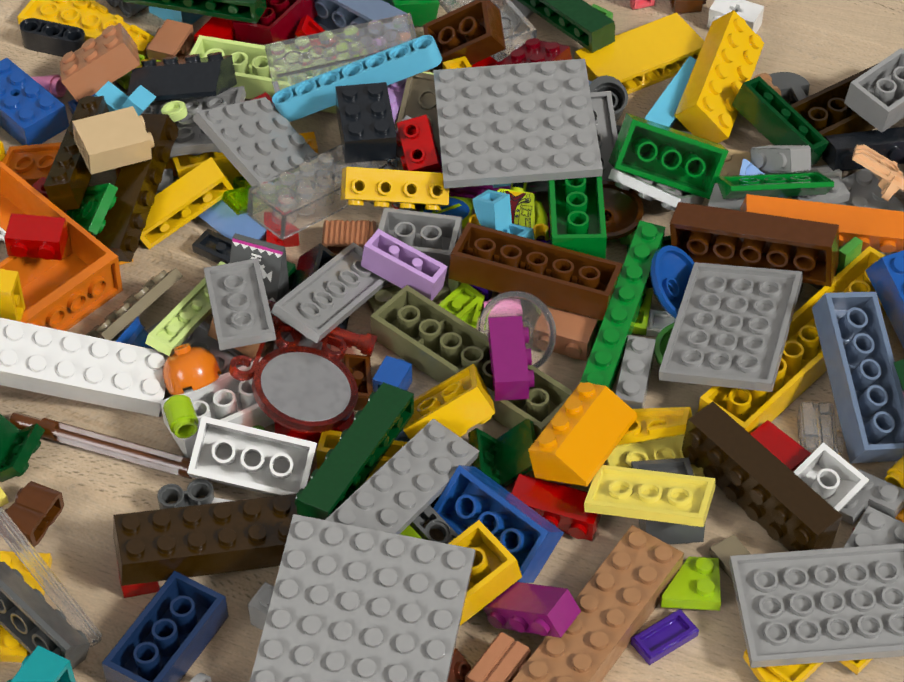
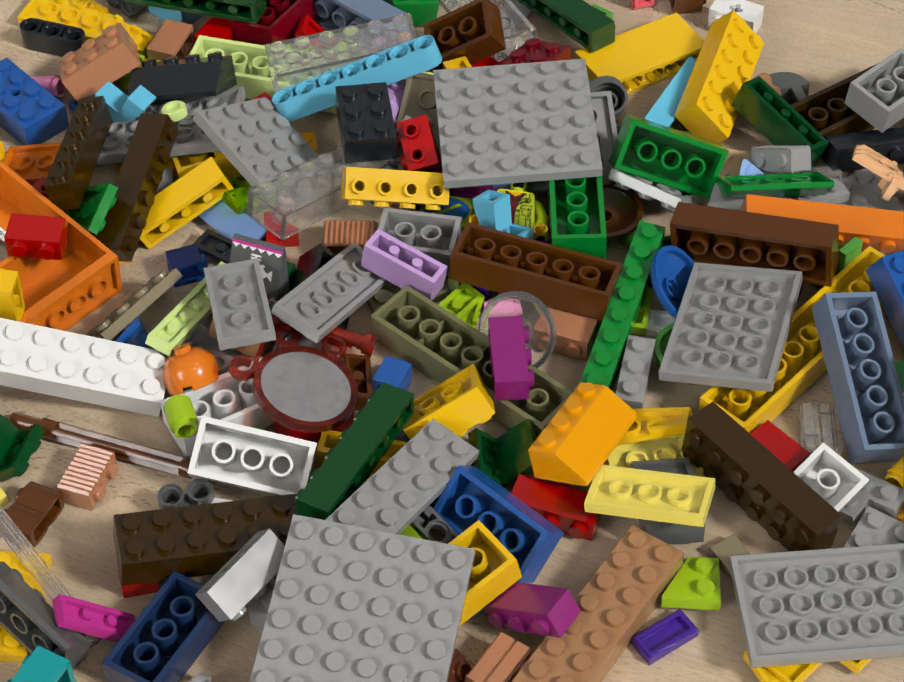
tan brick [72,106,154,175] -> none
none -> dark pink plate [52,594,135,642]
none -> nougat brick [57,443,119,511]
none -> clear blue brick [165,244,208,288]
none -> brick [195,529,285,622]

